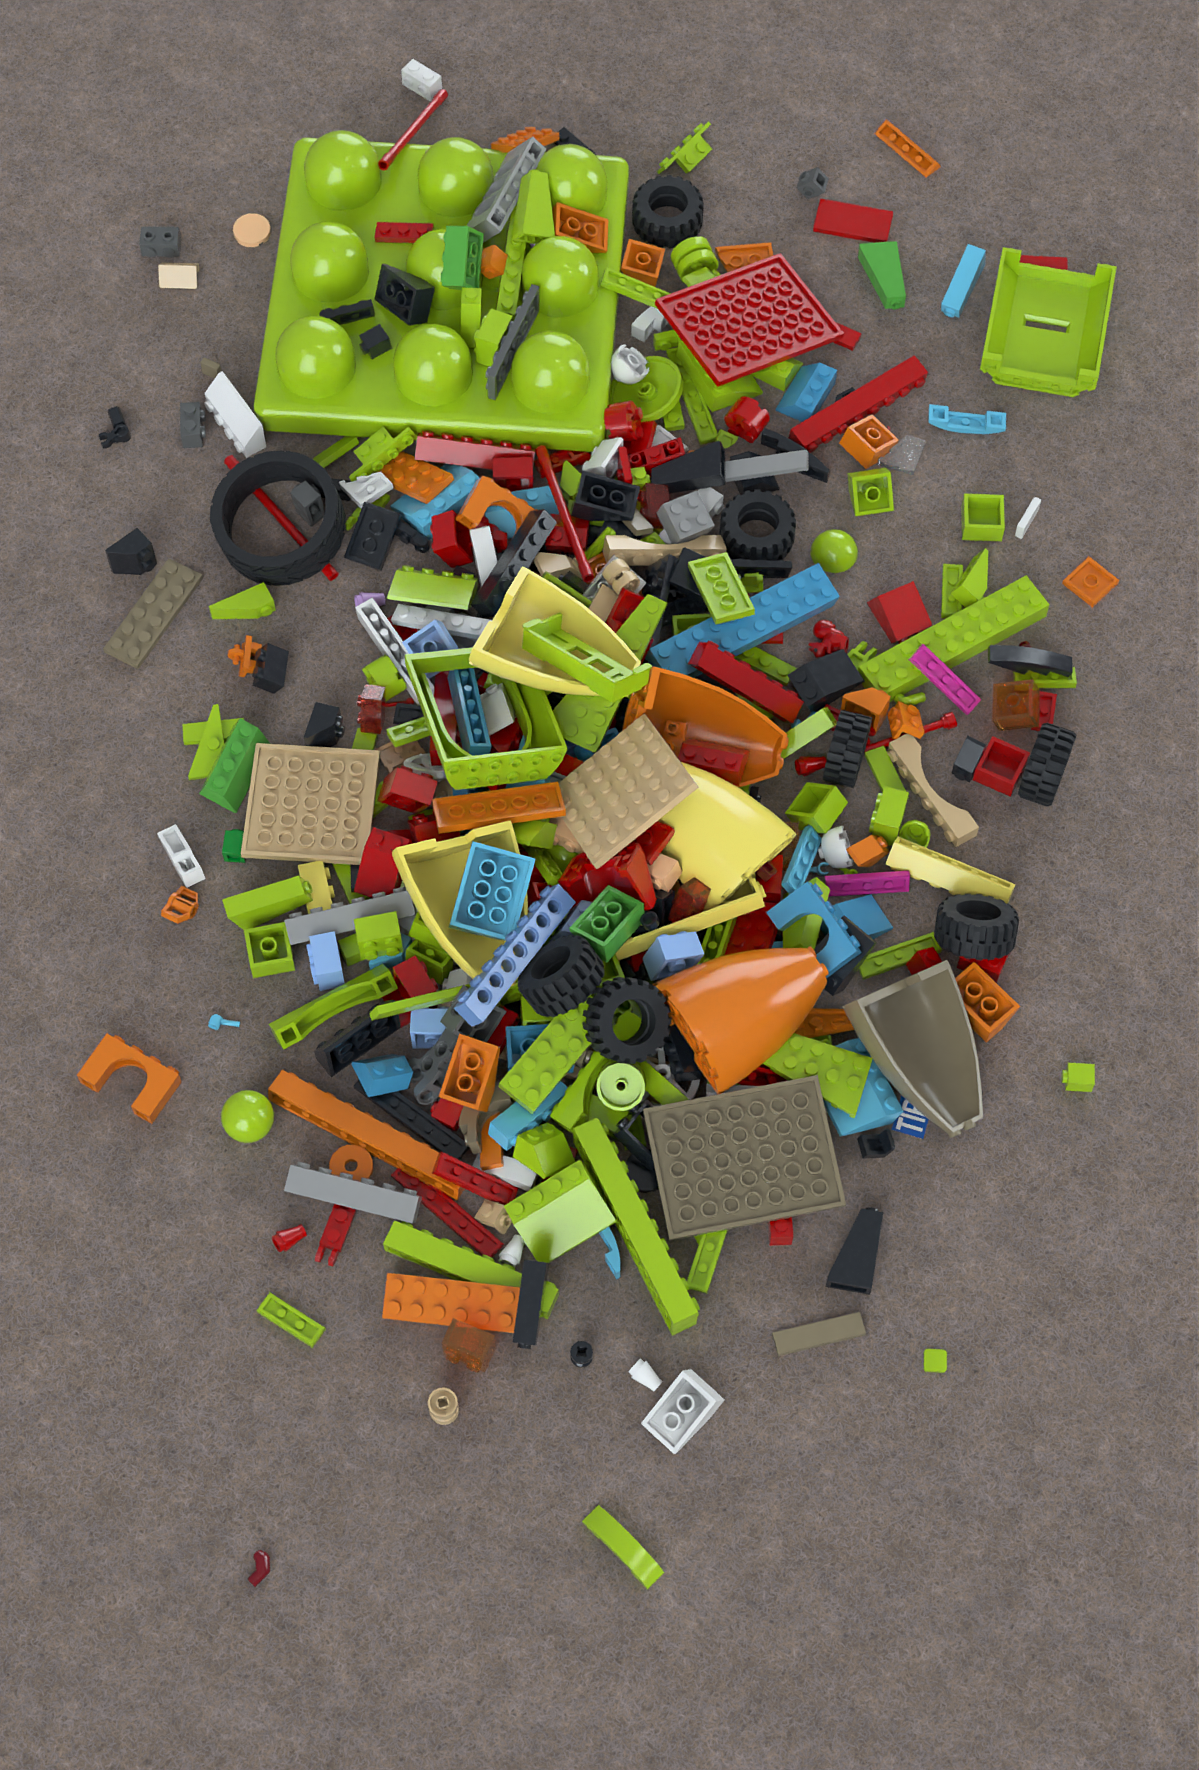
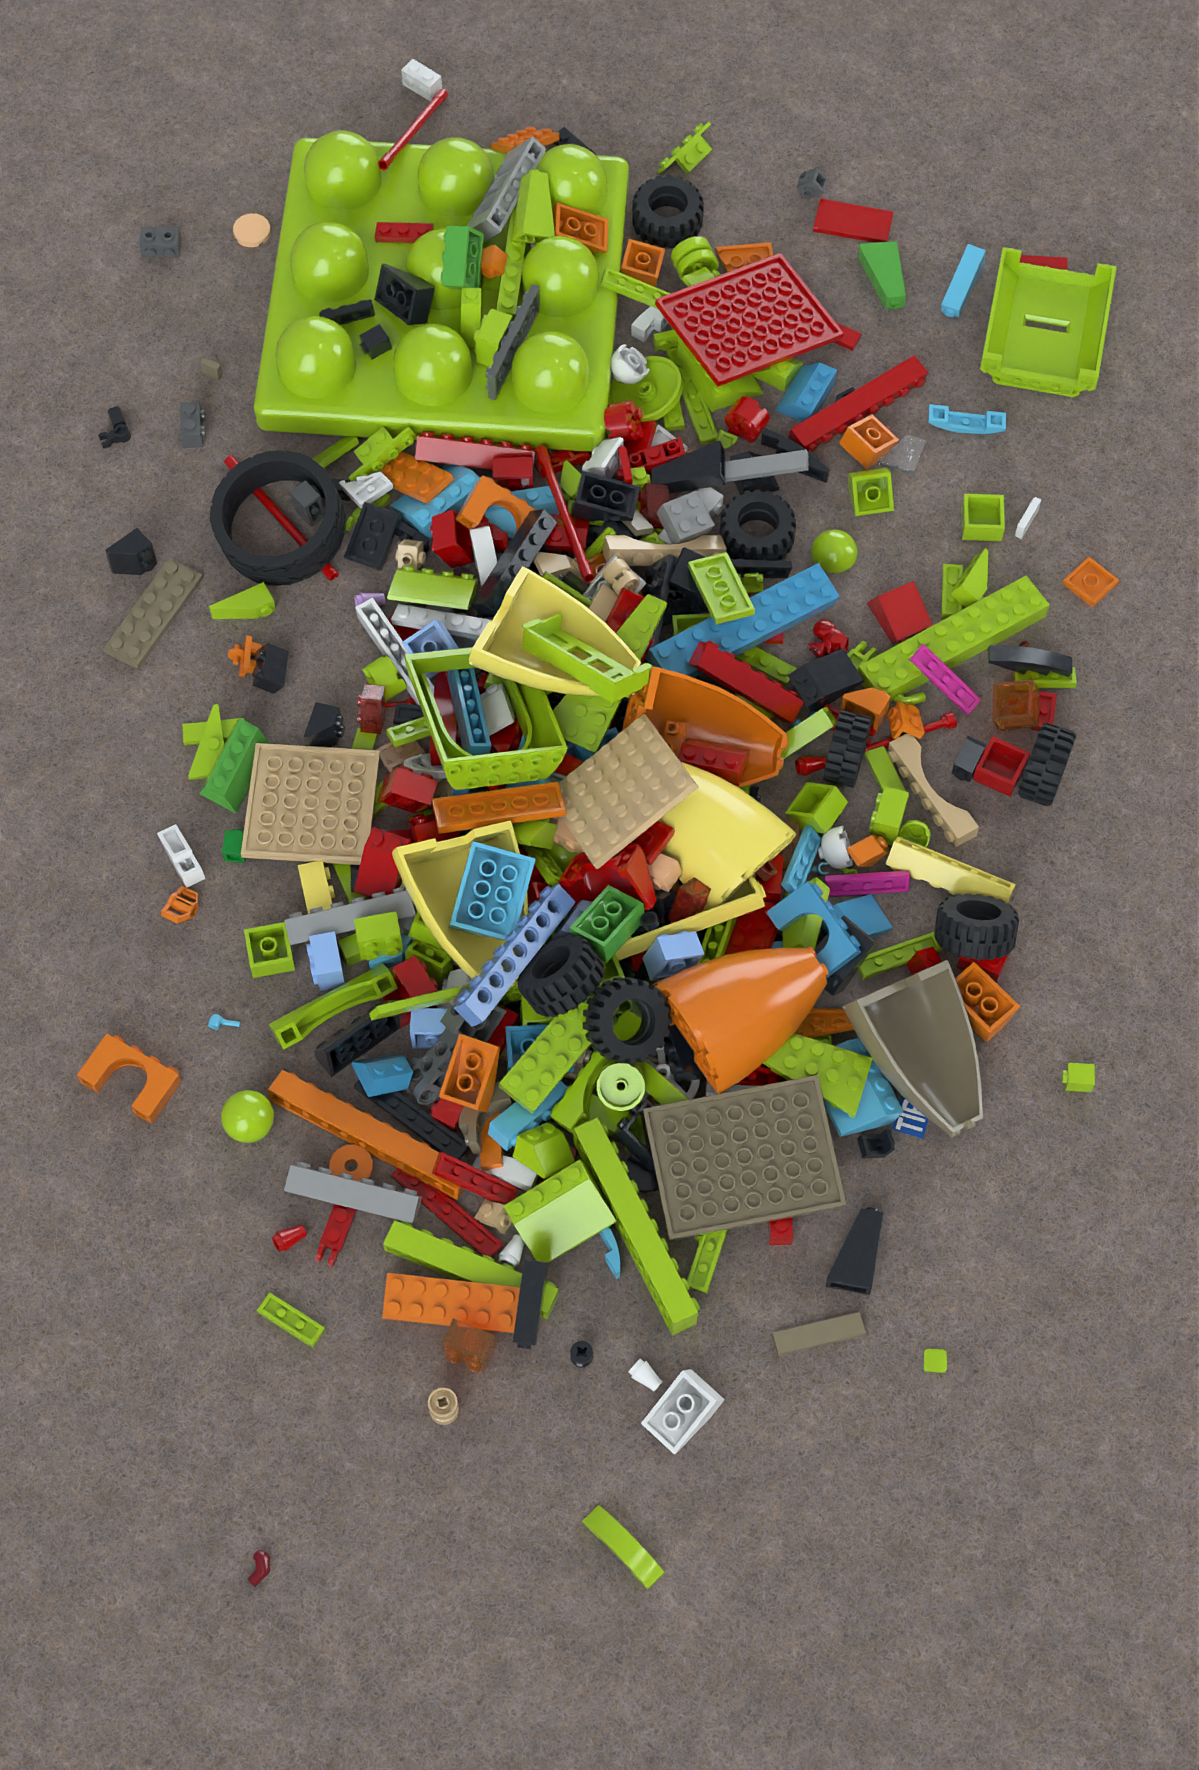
tan panel [158,263,199,289] -> none
white slope [204,371,266,458] -> none
lime slope [222,876,313,930] -> none
orange slope [874,119,941,177] -> none
none -> tan brick [395,539,426,570]

